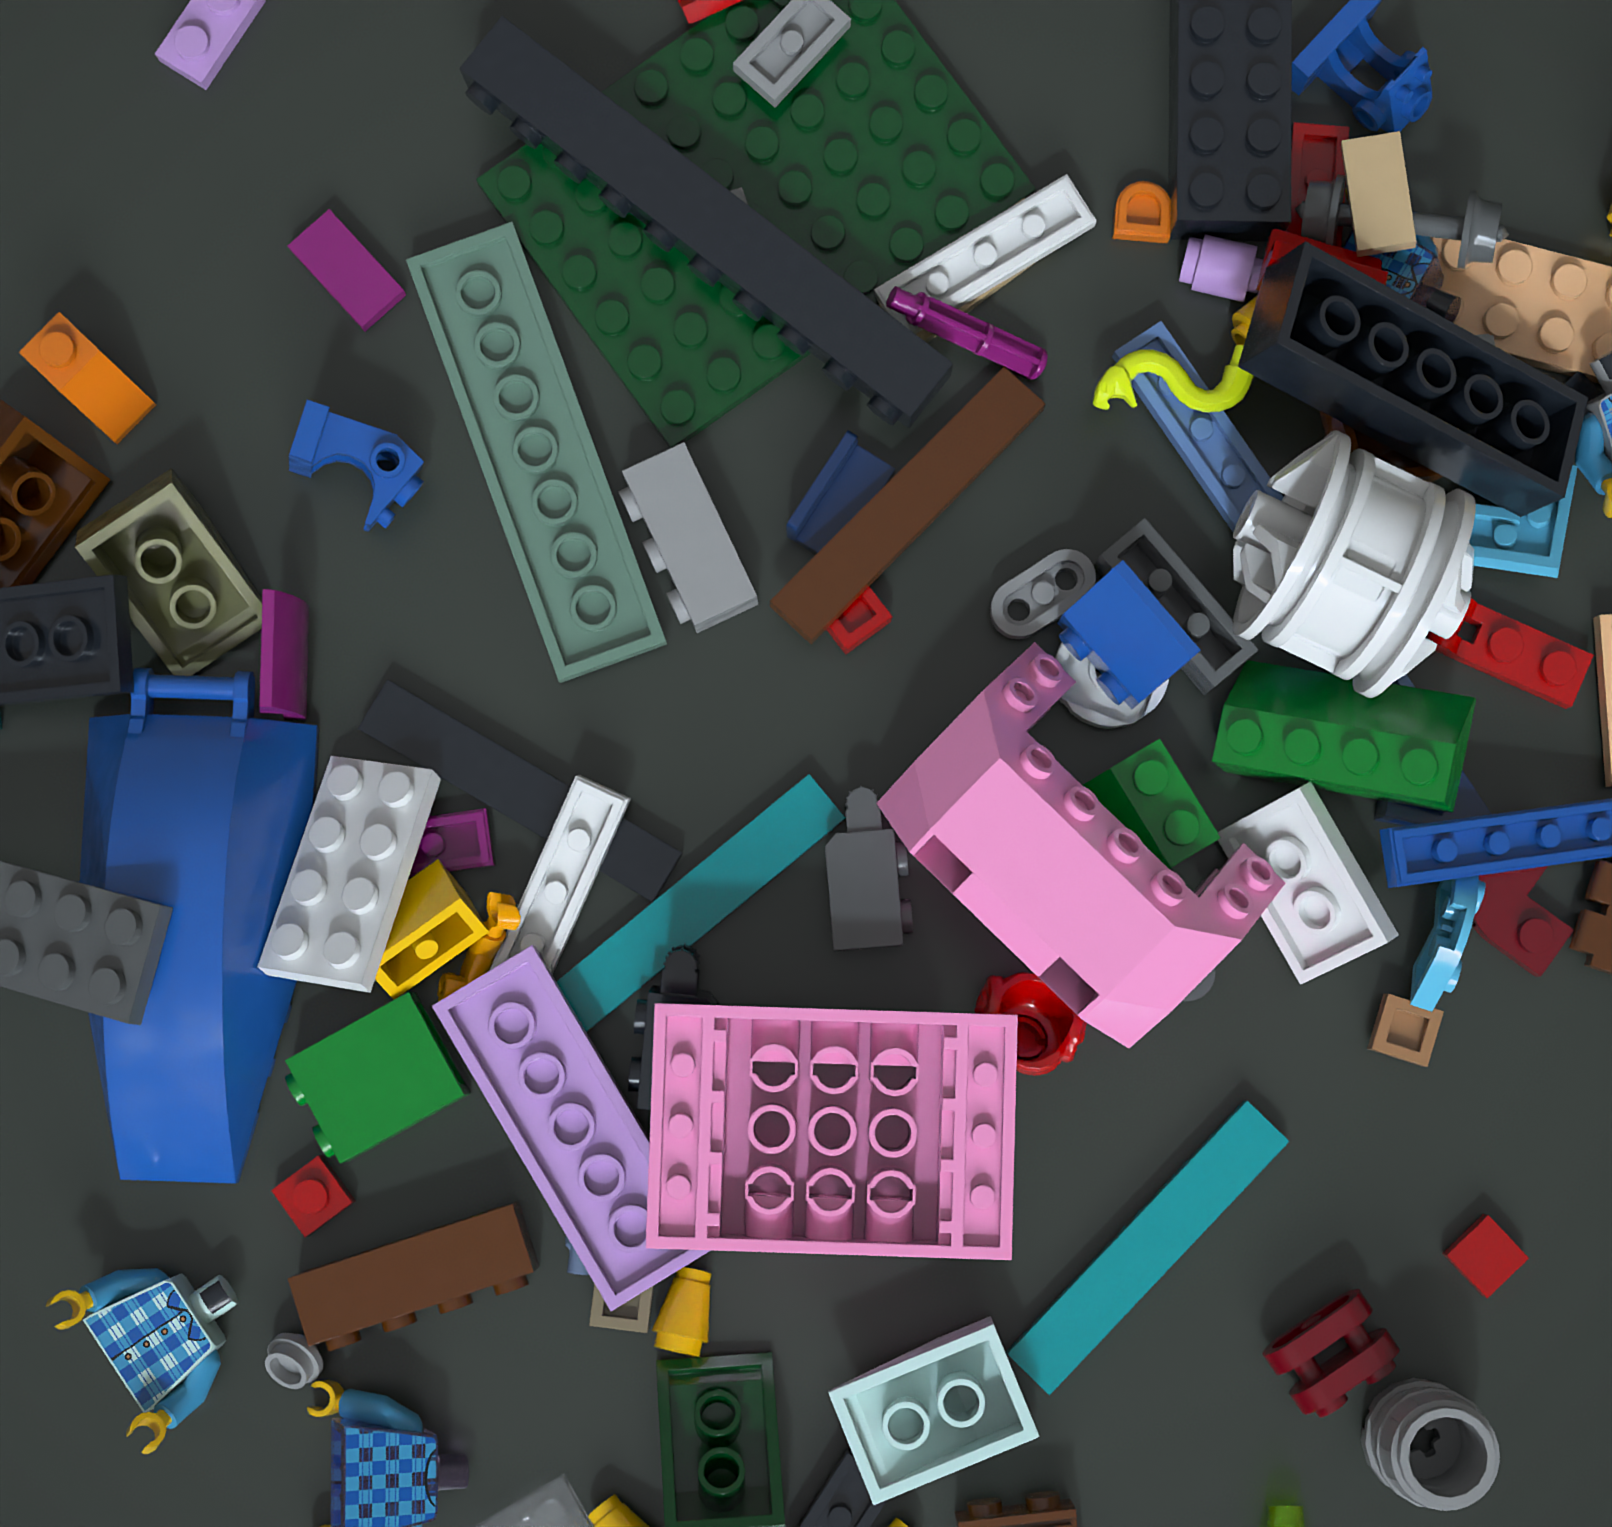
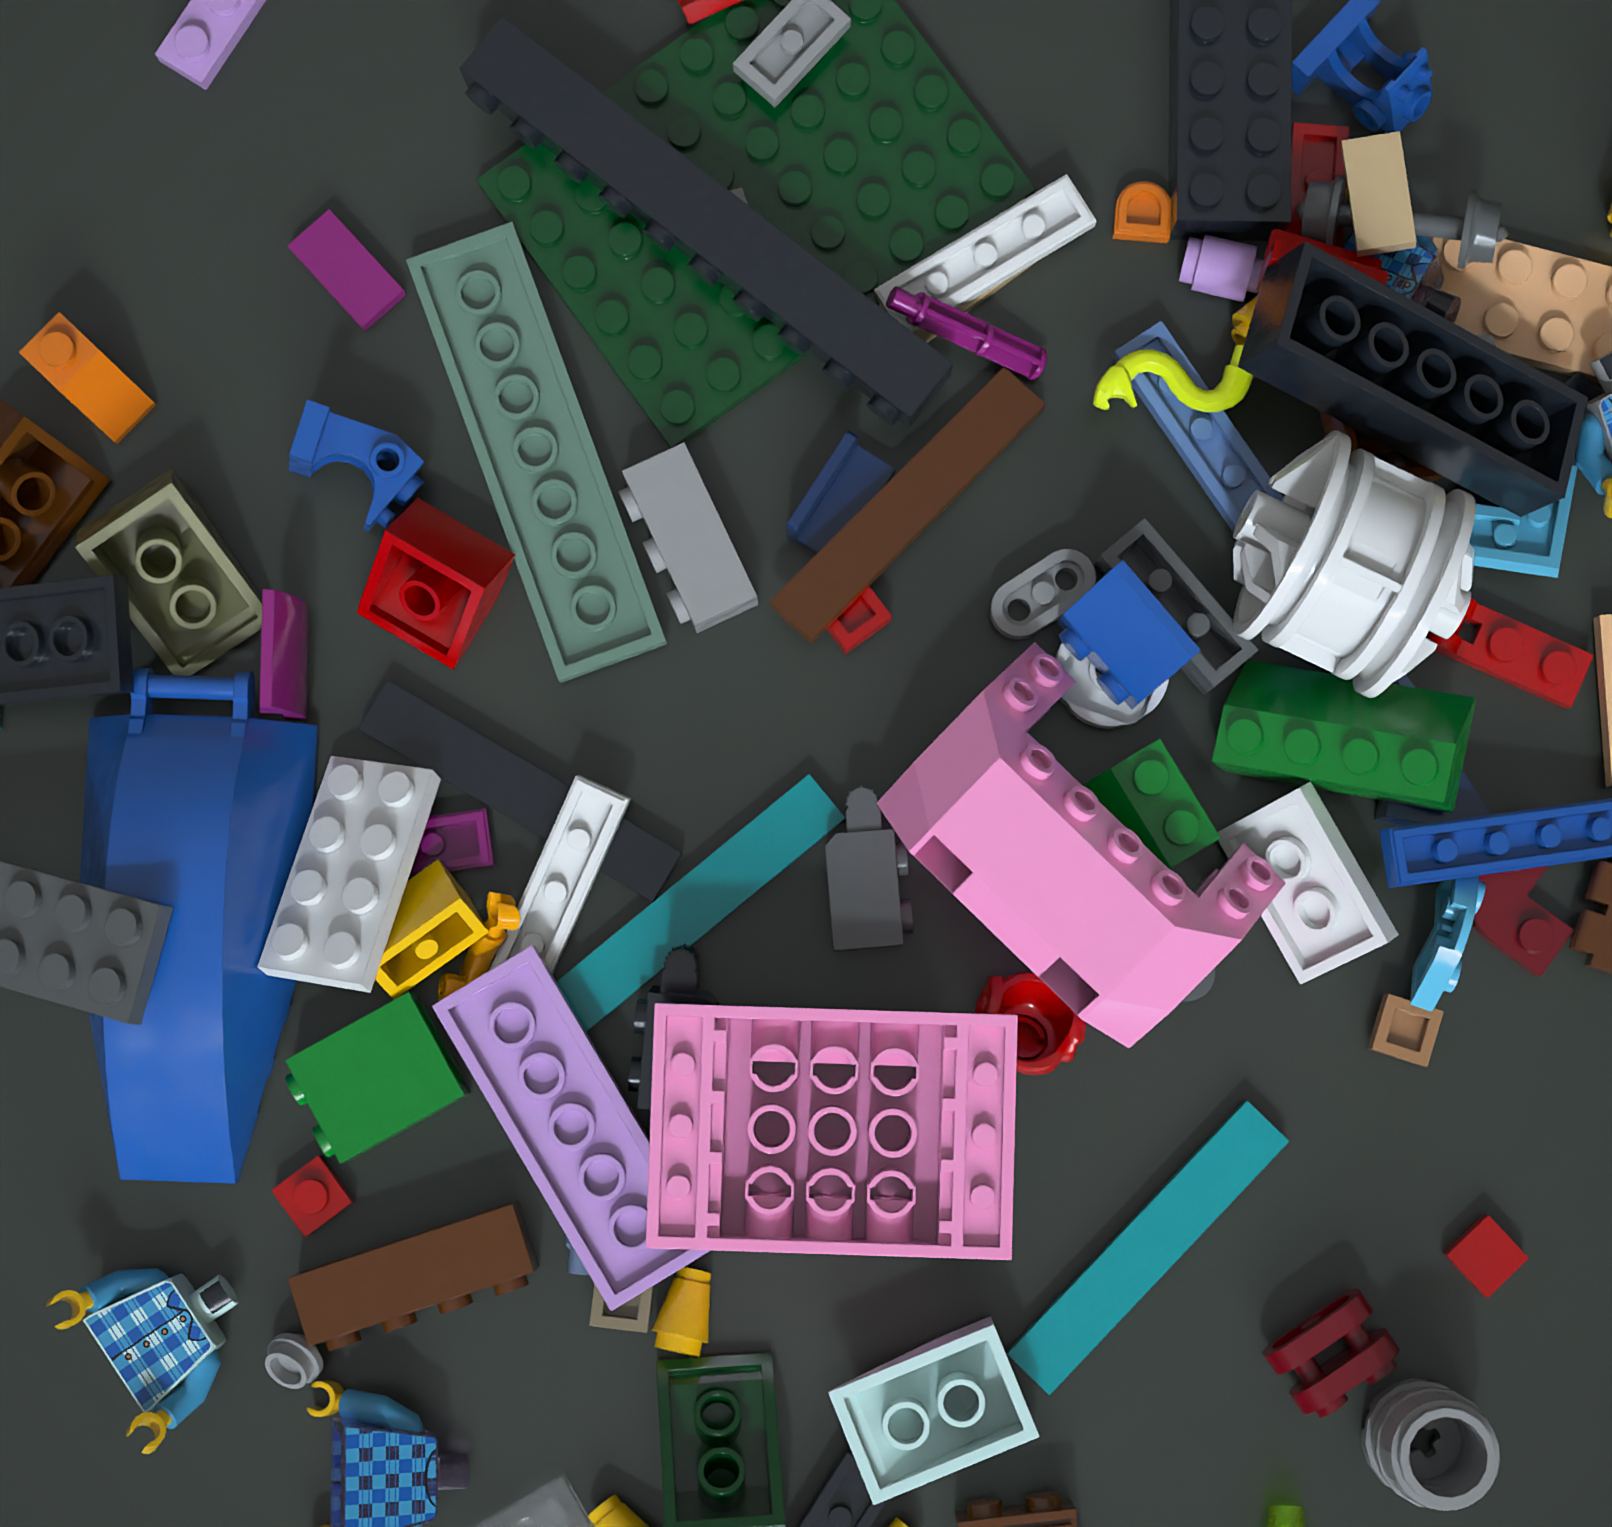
none -> red slope [356,498,515,669]

